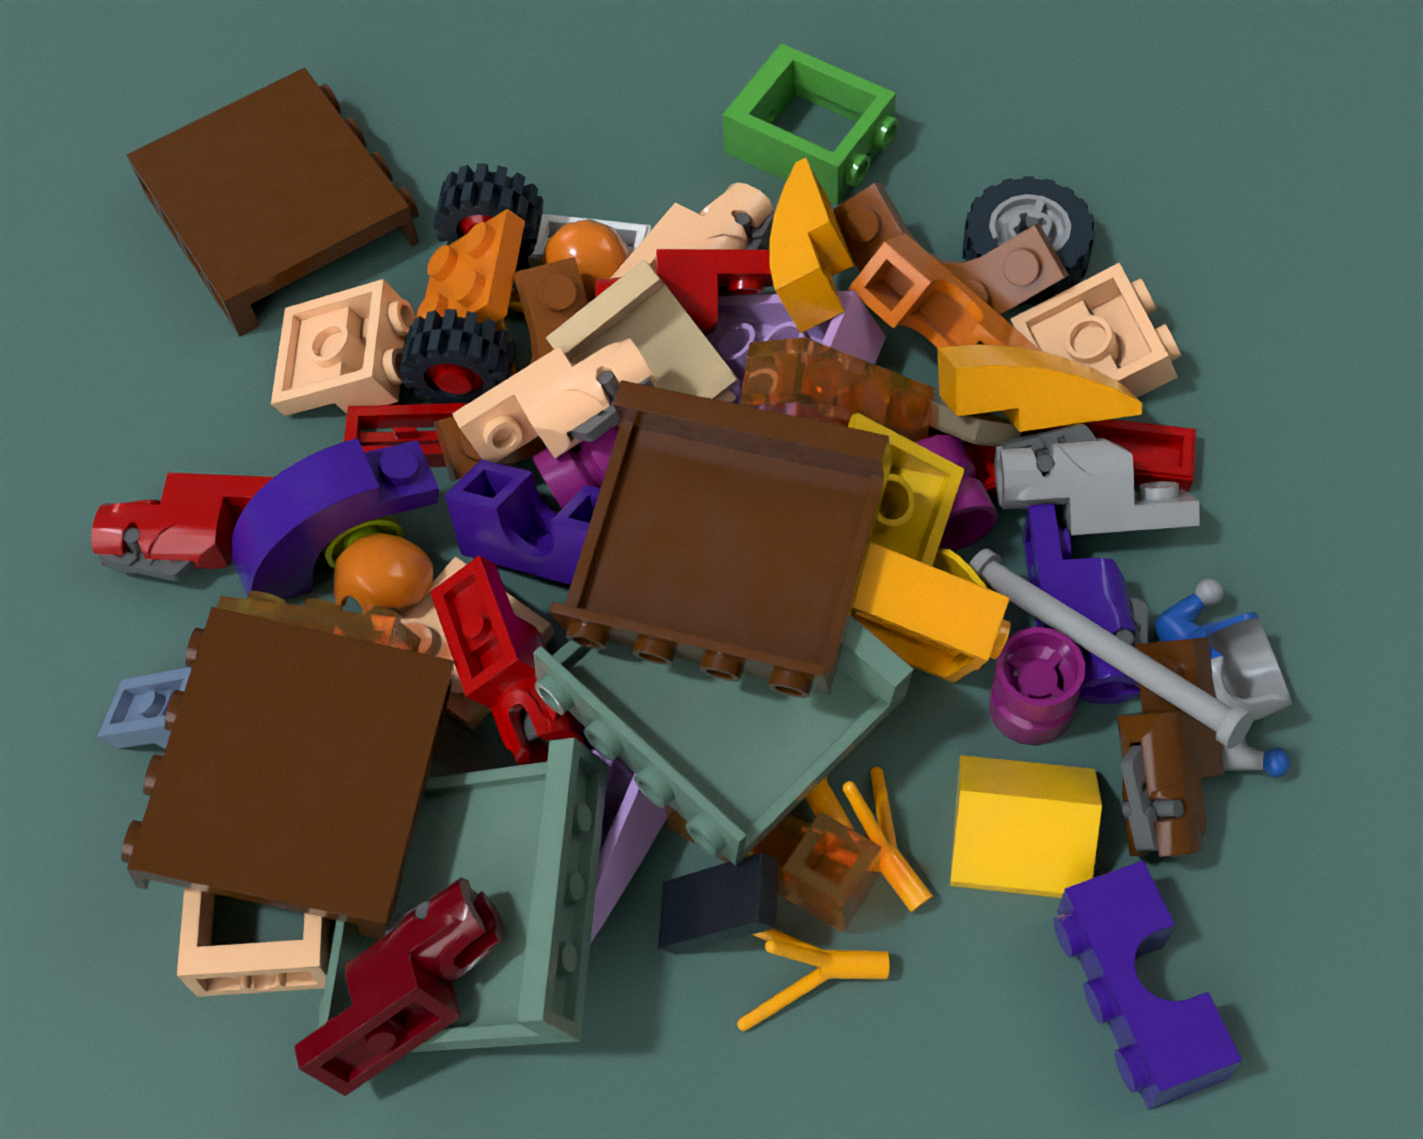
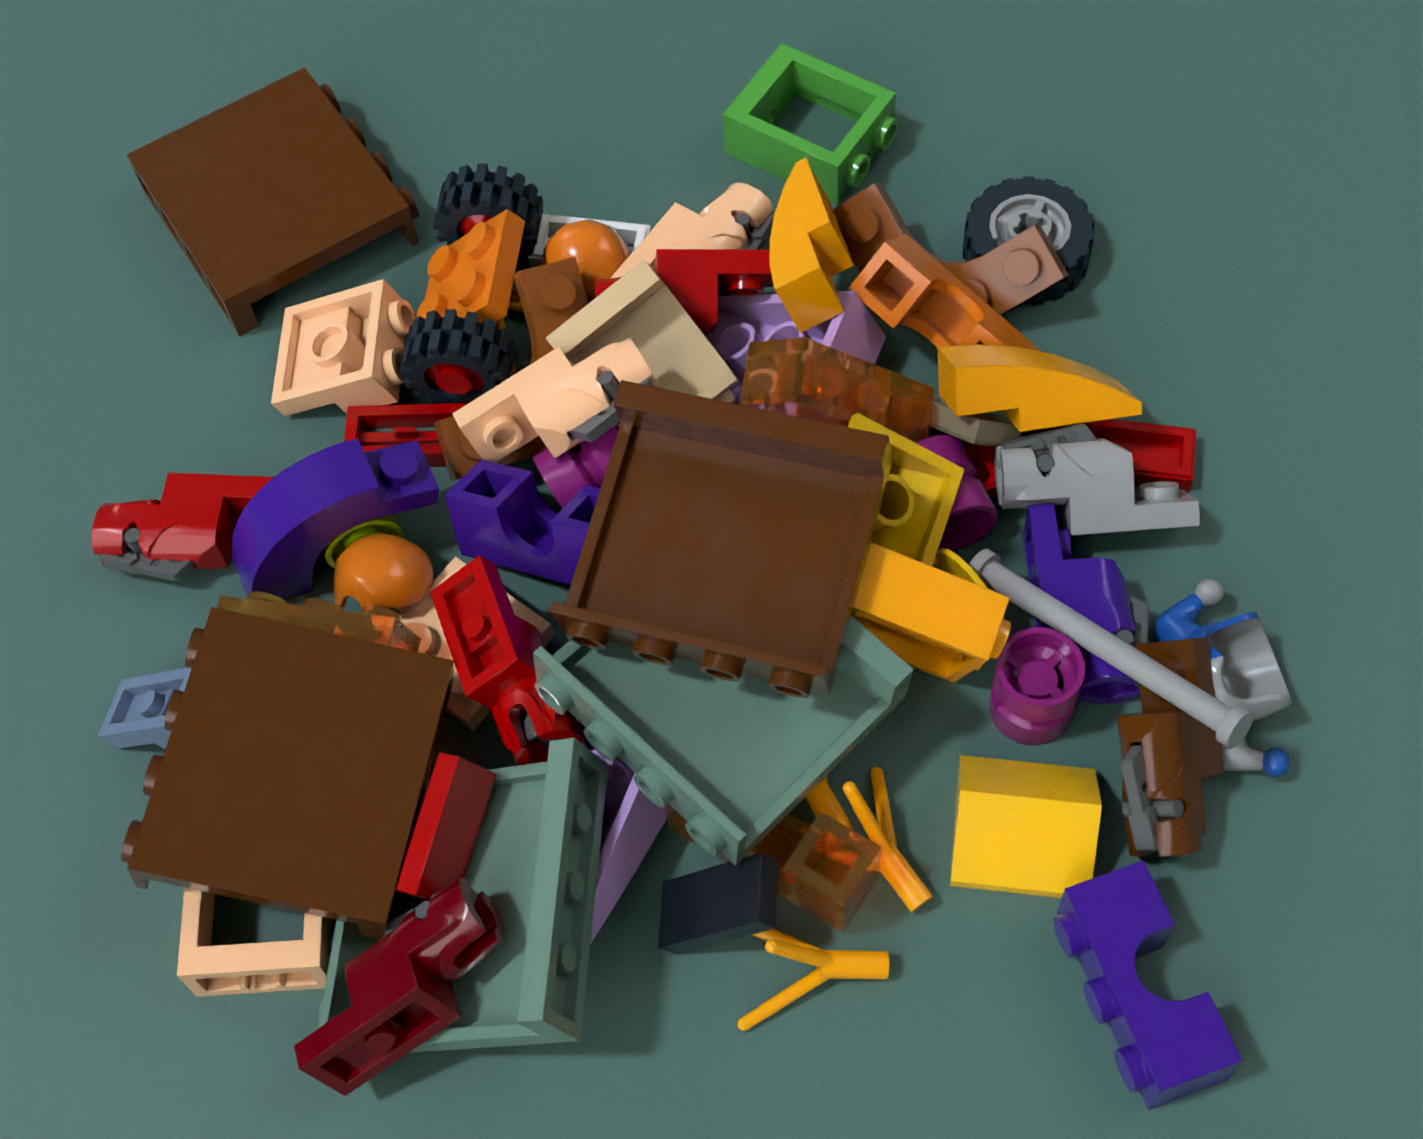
light nougat plate [1011,262,1181,398] -> none
none -> red tile [396,752,497,901]

